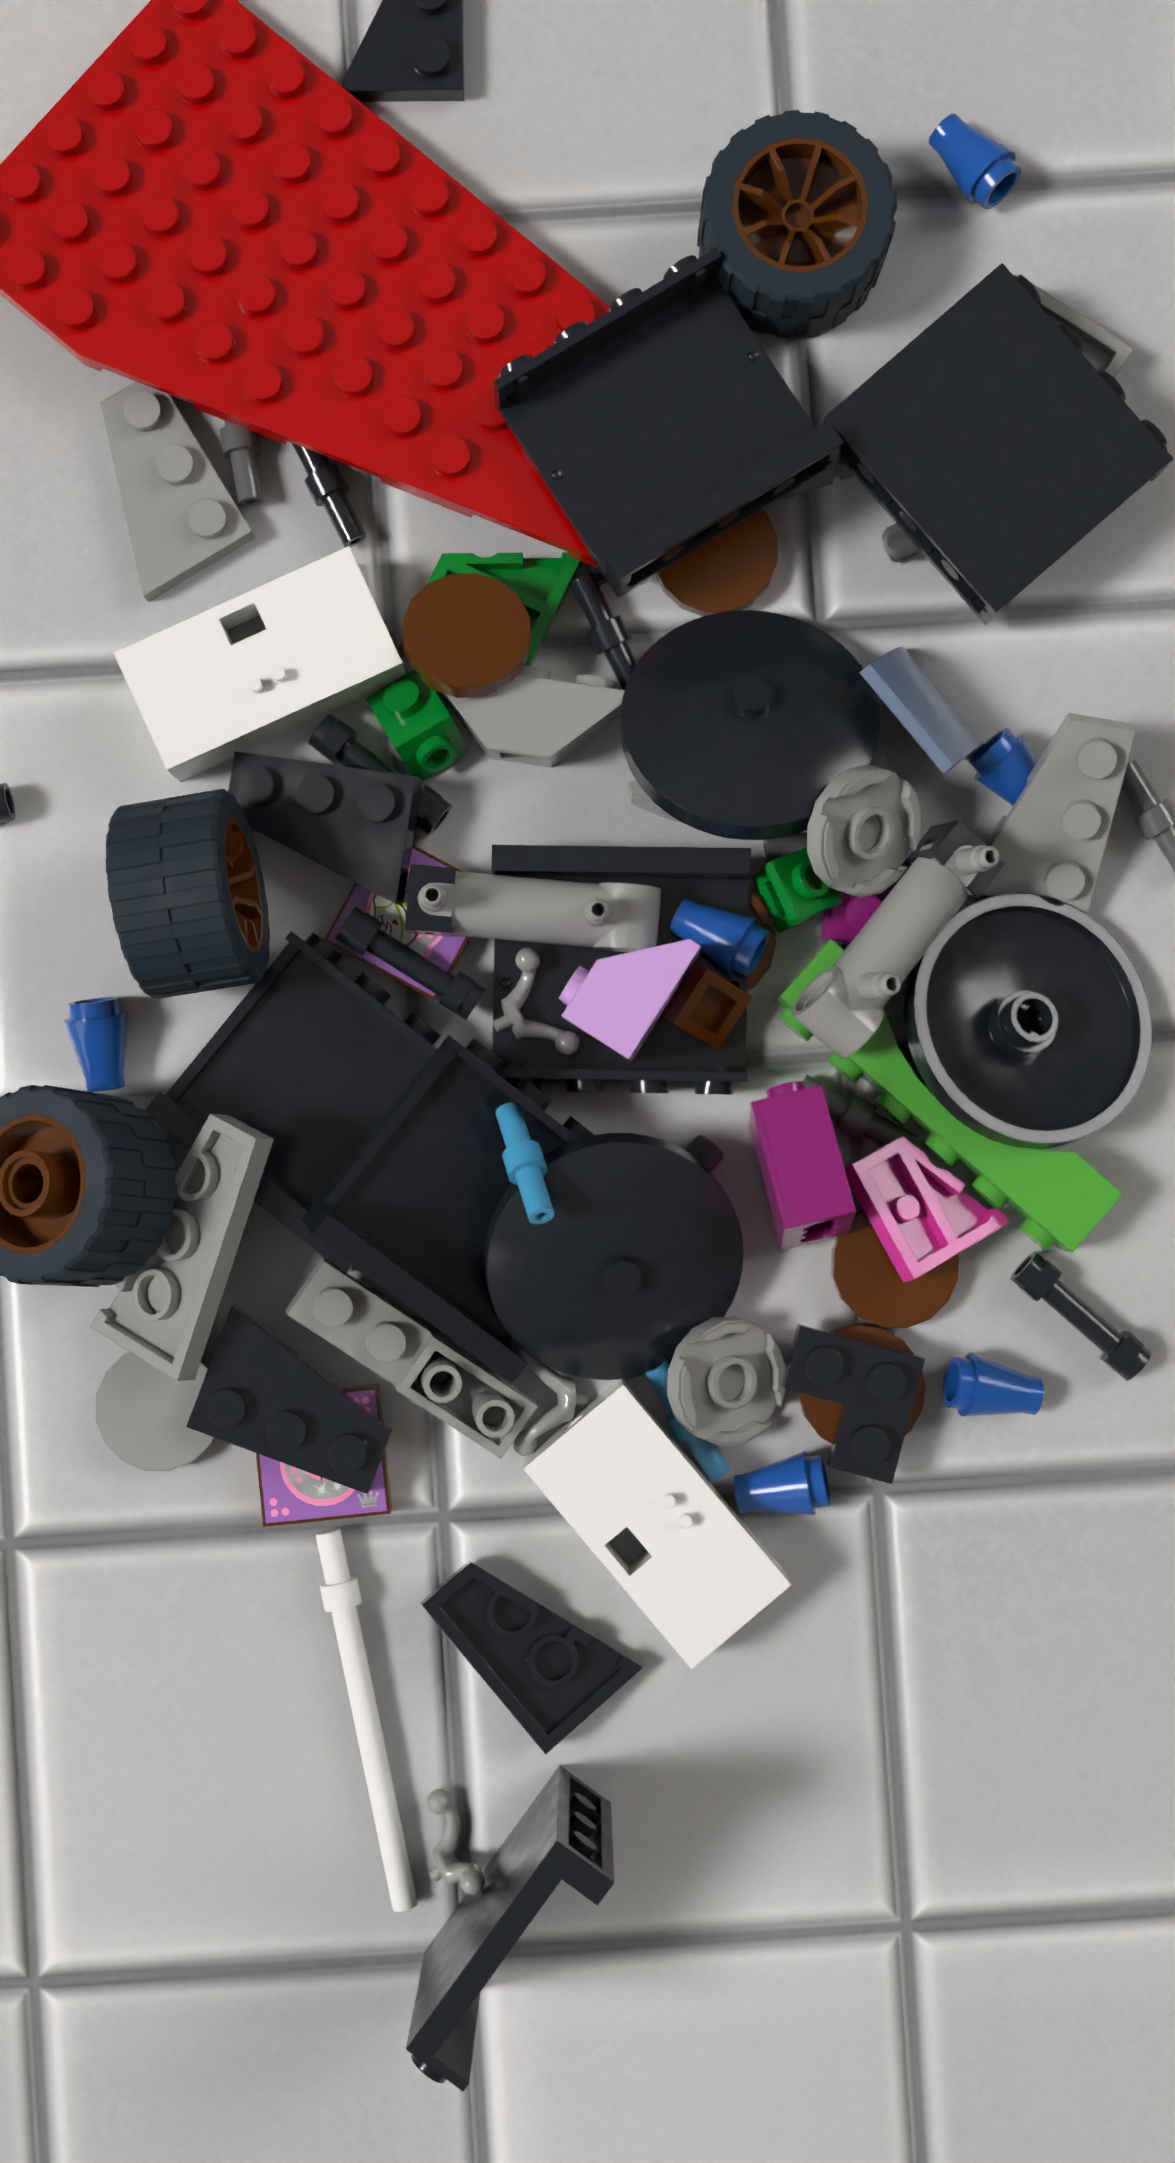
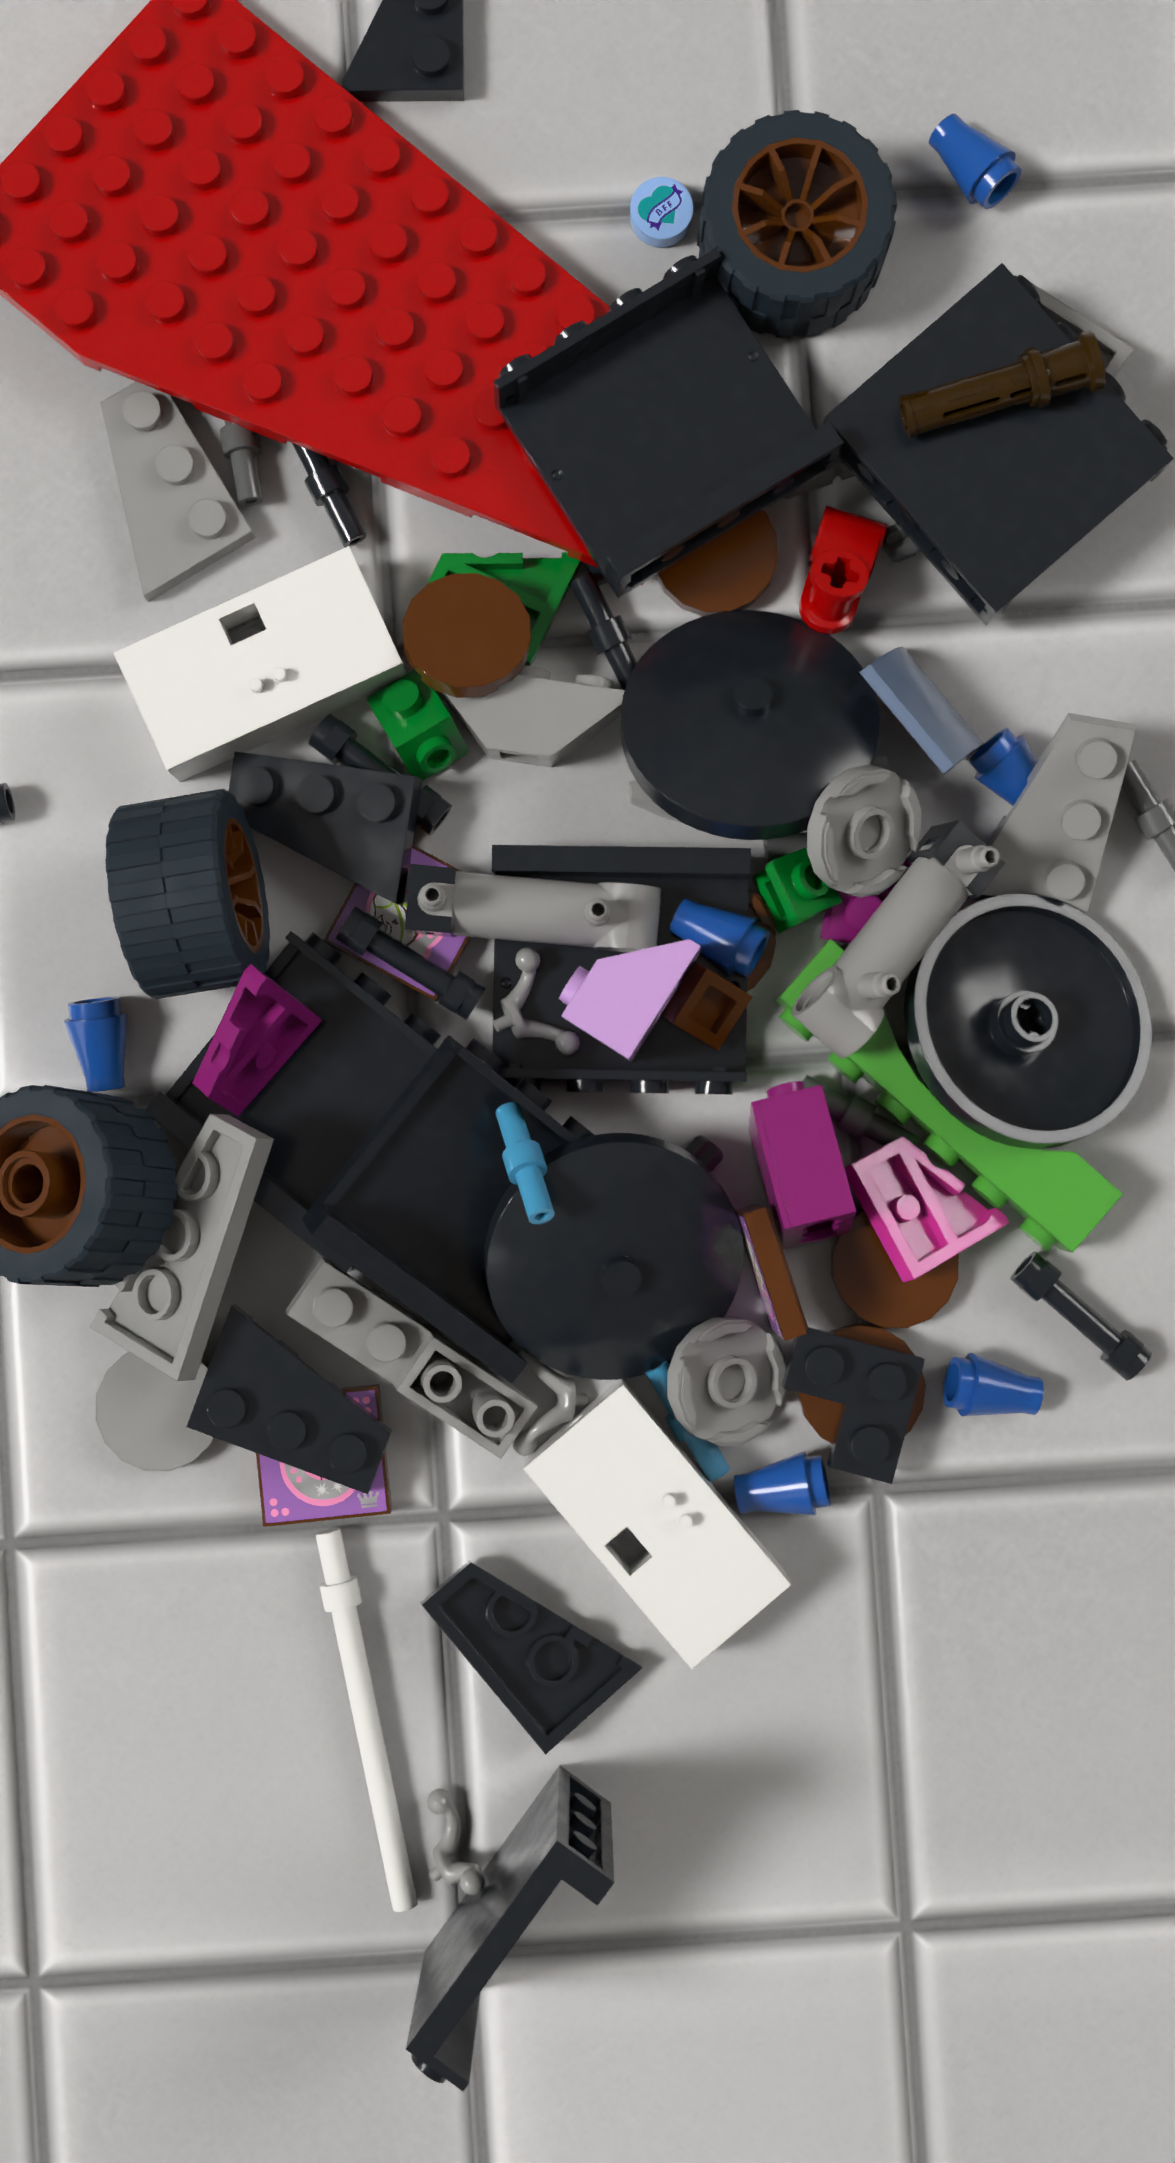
none -> magenta wing [192,963,322,1116]
none -> light blue tile [630,177,693,248]
none -> reddish brown tile [735,1204,809,1341]
none -> red piece [799,505,887,634]
none -> dark brown pin [898,330,1105,438]

